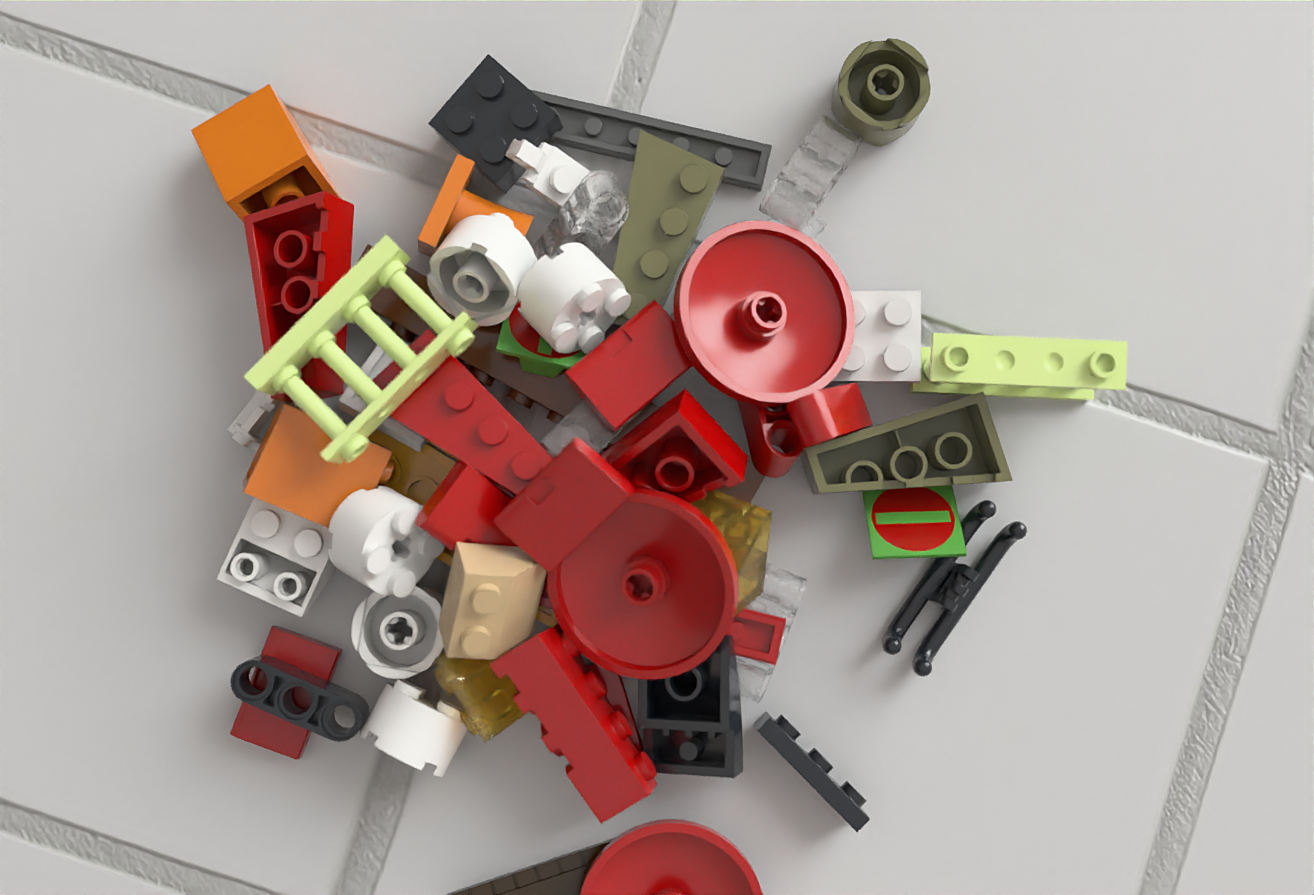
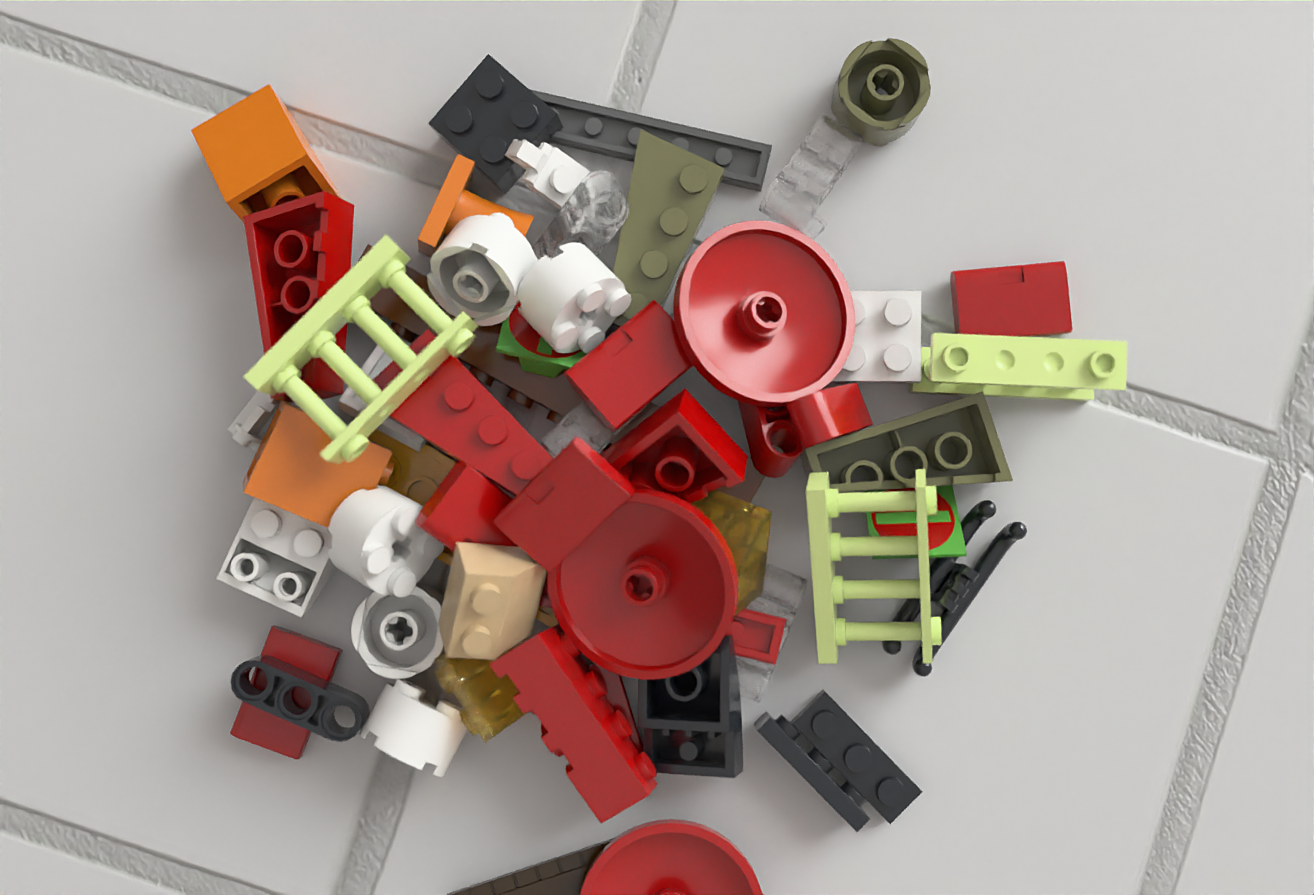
none -> black plate [791,690,923,824]
none -> yellowish green fence [806,469,942,664]
none -> red piece [950,261,1073,337]

